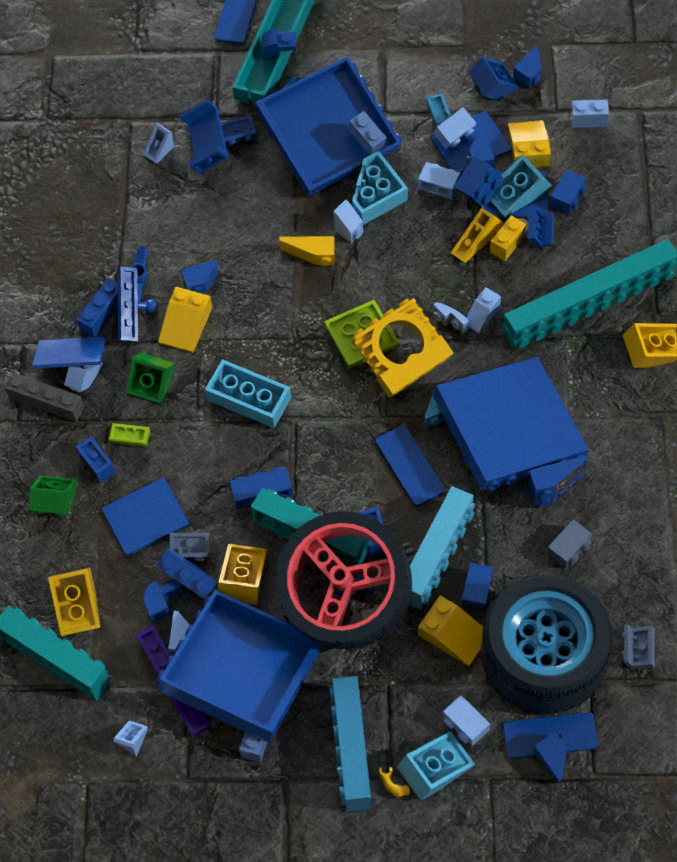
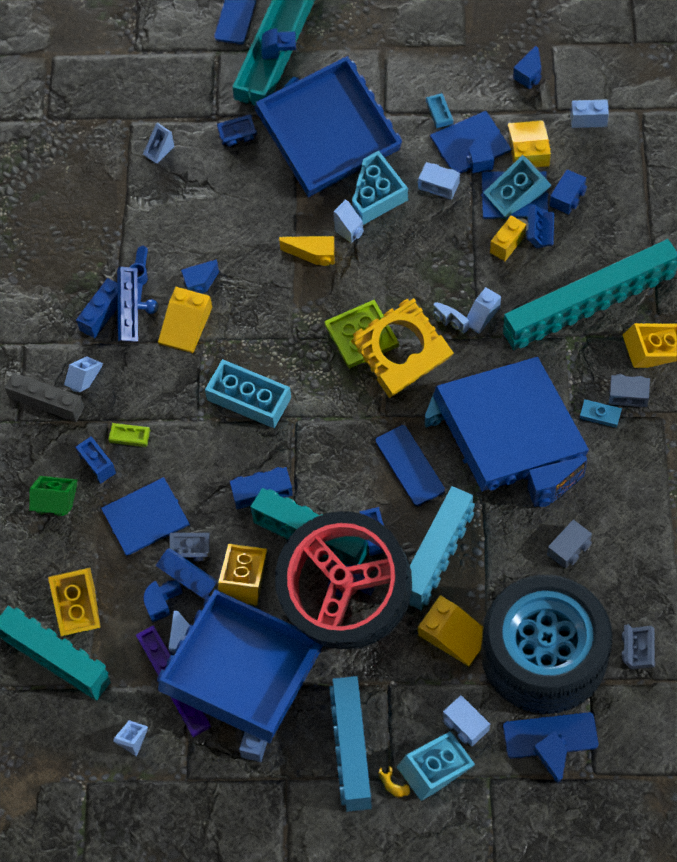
blue piece [32,337,106,369] -> none
green slope [126,352,175,403] -> none
blue panel [179,100,229,174] -> none
medium blue brick [348,111,386,155] -> none
light blue brick [433,107,477,149] -> none
yellow slope [451,208,503,263] -> none
blue brick [454,156,503,208] -> none
blue panel [461,563,494,611] -> none
blue slope [469,57,519,100] -> none
none -> dark azure plate [579,399,622,428]
none -> sand blue brick [609,374,650,407]

